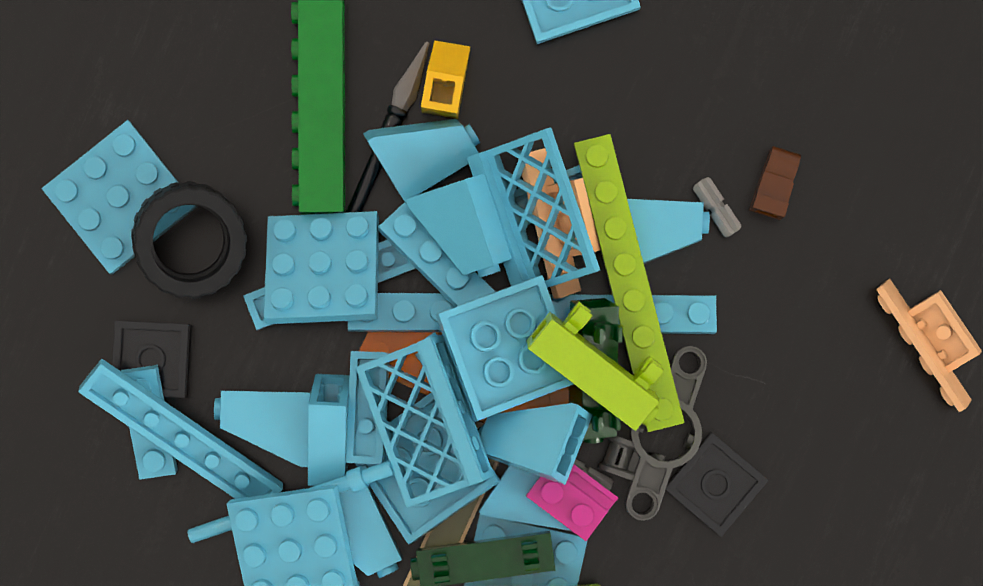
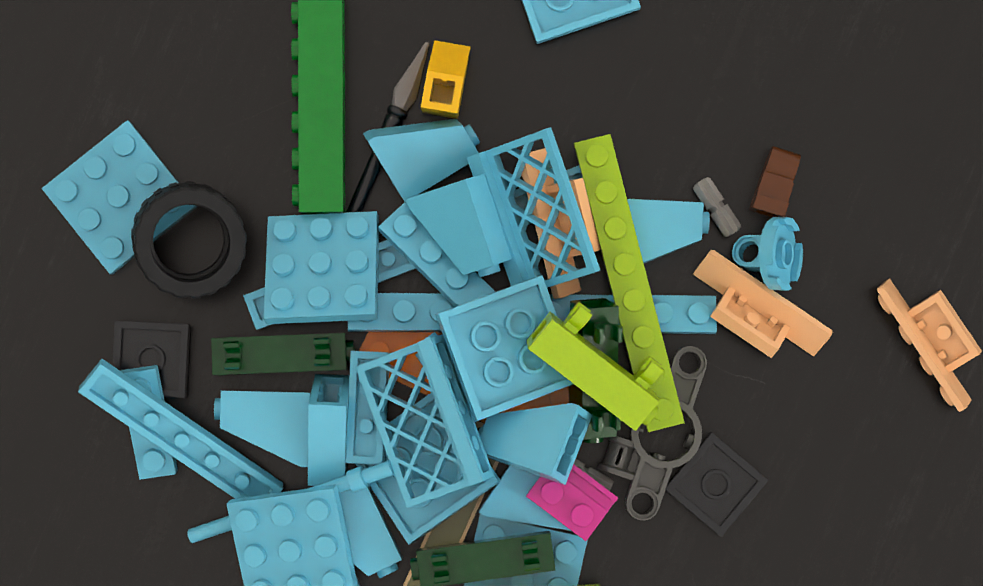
none -> dark green brick [211,333,355,376]
none -> light nougat bracket [693,250,833,358]
none -> medium azure tile [732,217,803,291]

